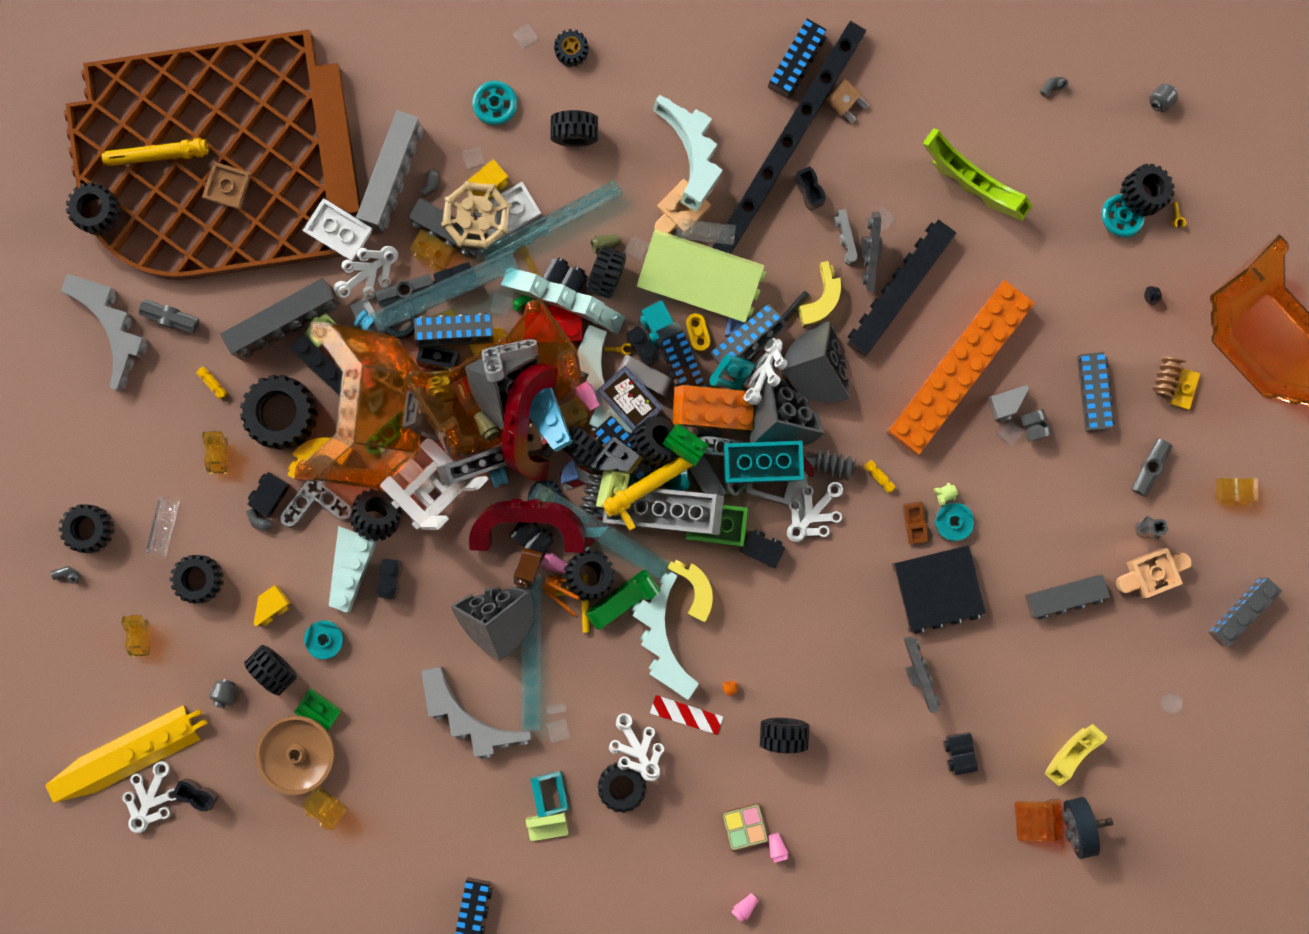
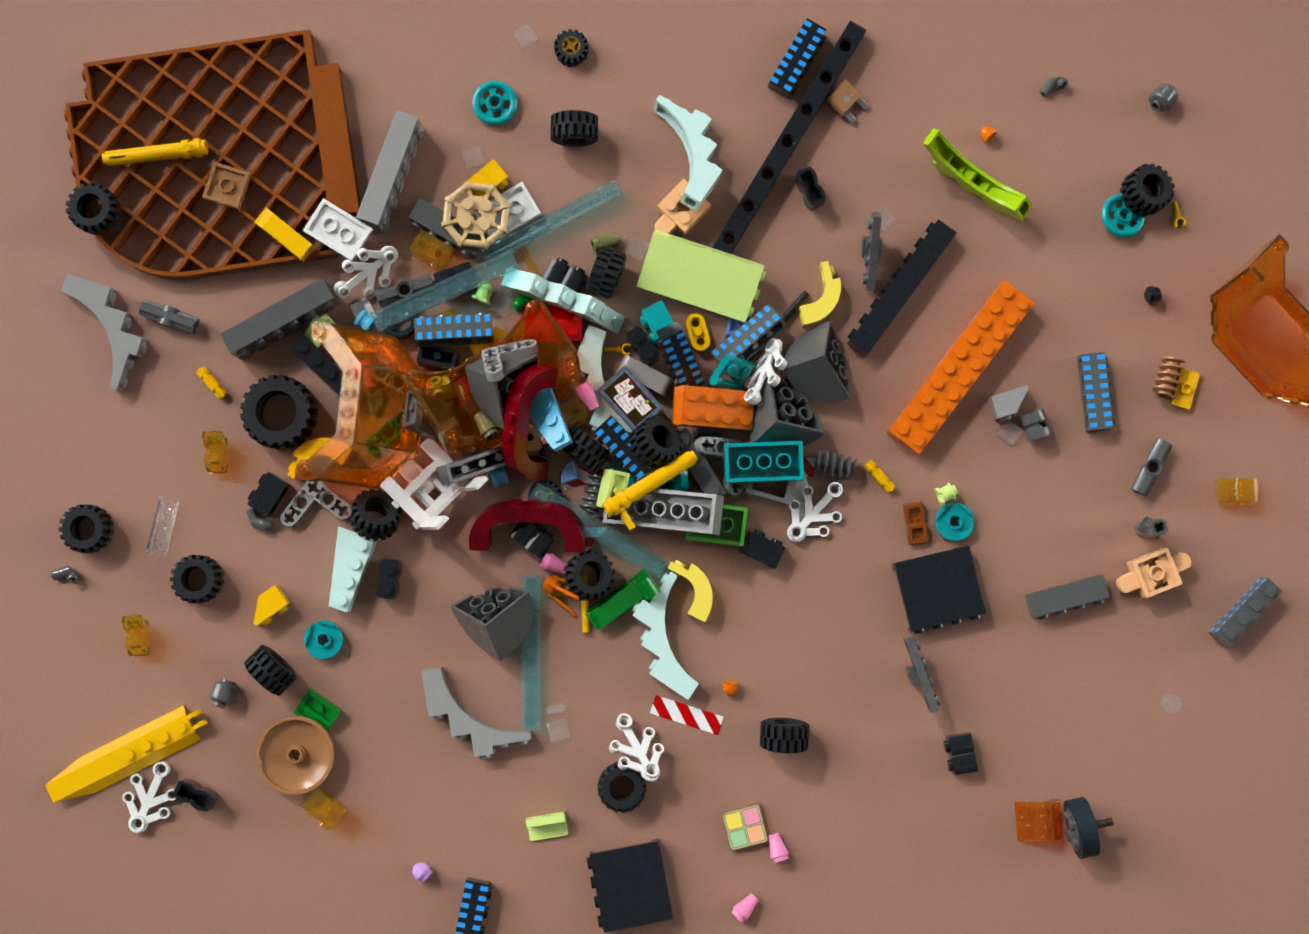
dark grey arm [419,169,440,197] -> none
reddish brown pin [514,547,543,591] -> none
teal tile [530,771,569,818] -> none
wing [591,437,643,474] -> none
green plate [663,423,709,466] -> none
clear plate [676,218,736,245] -> none
light grey plate [834,209,857,265] -> none
light yellow arch [1044,724,1107,786] -> none
none -> yellow piece [254,207,315,262]
none -> lavender plate [412,862,433,883]
none -> yellowish green brick [472,282,495,306]
none -> black panel [587,839,673,933]
none -> orange hinge [980,126,997,143]

